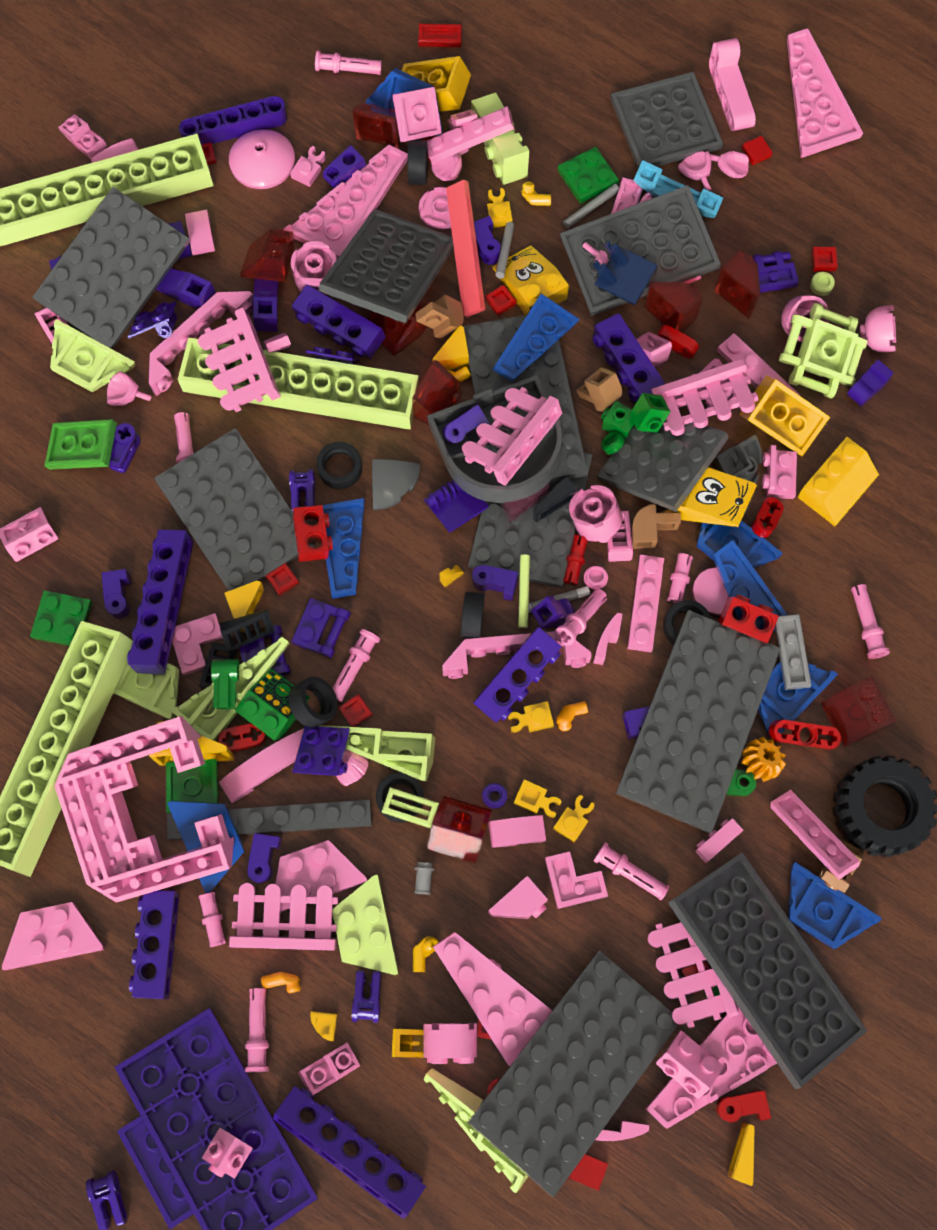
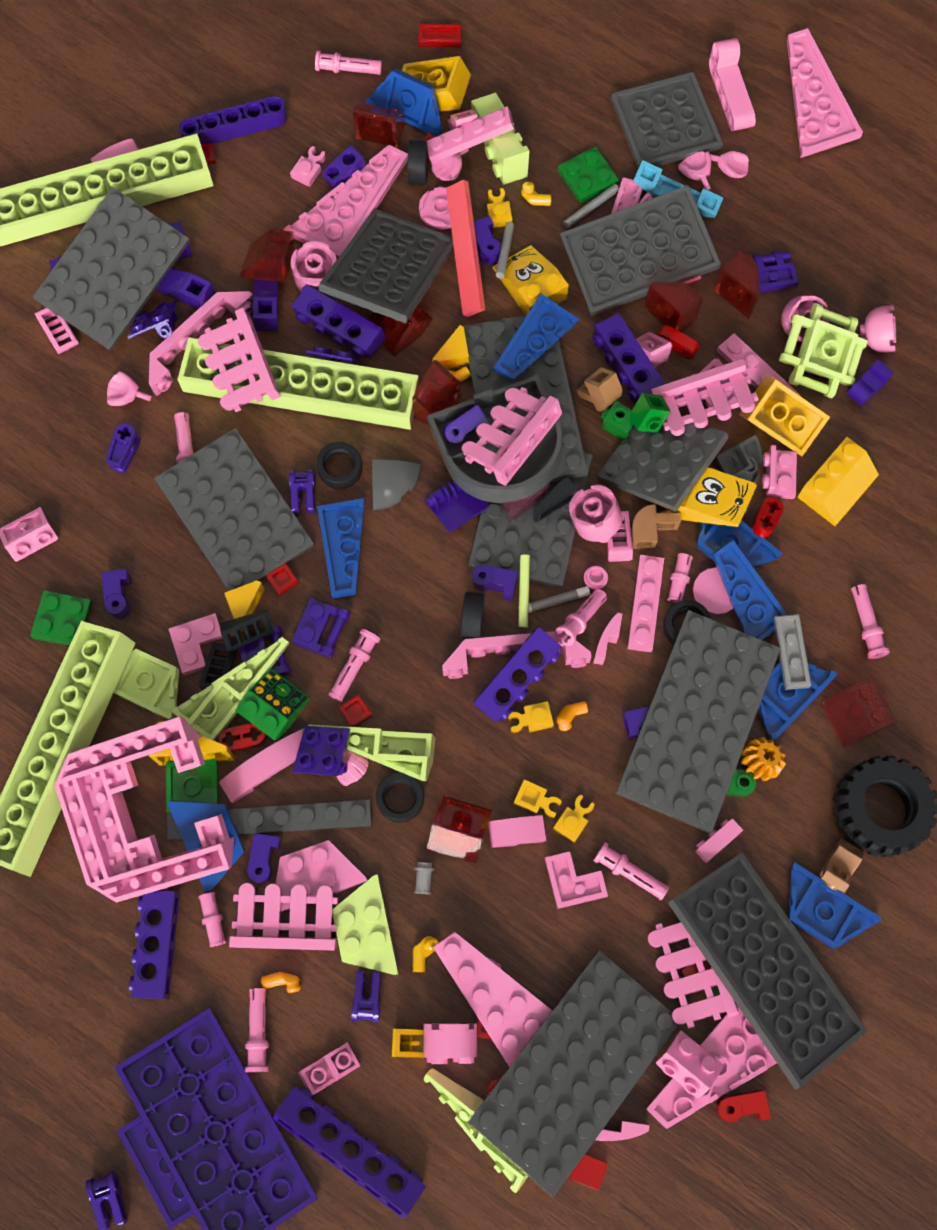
bright pink wing [2,902,105,970] -> none
bright green tile [44,419,117,470] -> none
yellowish green wing [50,319,135,392] -> none
bright pink slope [58,114,107,159] -> none
dark purple brick [127,529,194,675] -> none
bright pink slope [185,210,215,255] -> none
bright pink brick [202,1128,253,1179] -> none
green piece [211,659,239,710] -> none
bright pink dish [229,129,295,189] -> none
bright pink slope [263,332,291,353] -> none
black tyre [289,677,338,727] -> none
red brick [293,505,333,562] -> none
yellow tile [311,1011,338,1041] -> none
yellowish green tile [382,787,439,829] -> none
bright pink plate [393,87,442,142] -> none
medium nougat brick [415,295,464,338] -> none
yellow tile [439,565,464,587] -> none
dark purple plate [482,783,507,809] -> none
red tile [485,284,517,316] -> none
bright pink slope [488,876,548,919] -> none
dark purple leg [531,596,575,629] -> none
red pin [563,535,588,586] -> none
bright pink hand [582,242,609,265] -> none
dark blue plate [593,240,658,305] -> none
green tile [601,431,625,455] -> none
red brick [718,594,779,644] -> none
yellow slope [727,1123,755,1186] -> none
red tile [741,136,773,166] -> none
red beam [769,719,841,750] -> none
bright pink plate [770,790,860,880] -> none
yellowish green tile [810,272,835,296] -> none
red plate [811,247,838,272] -> none

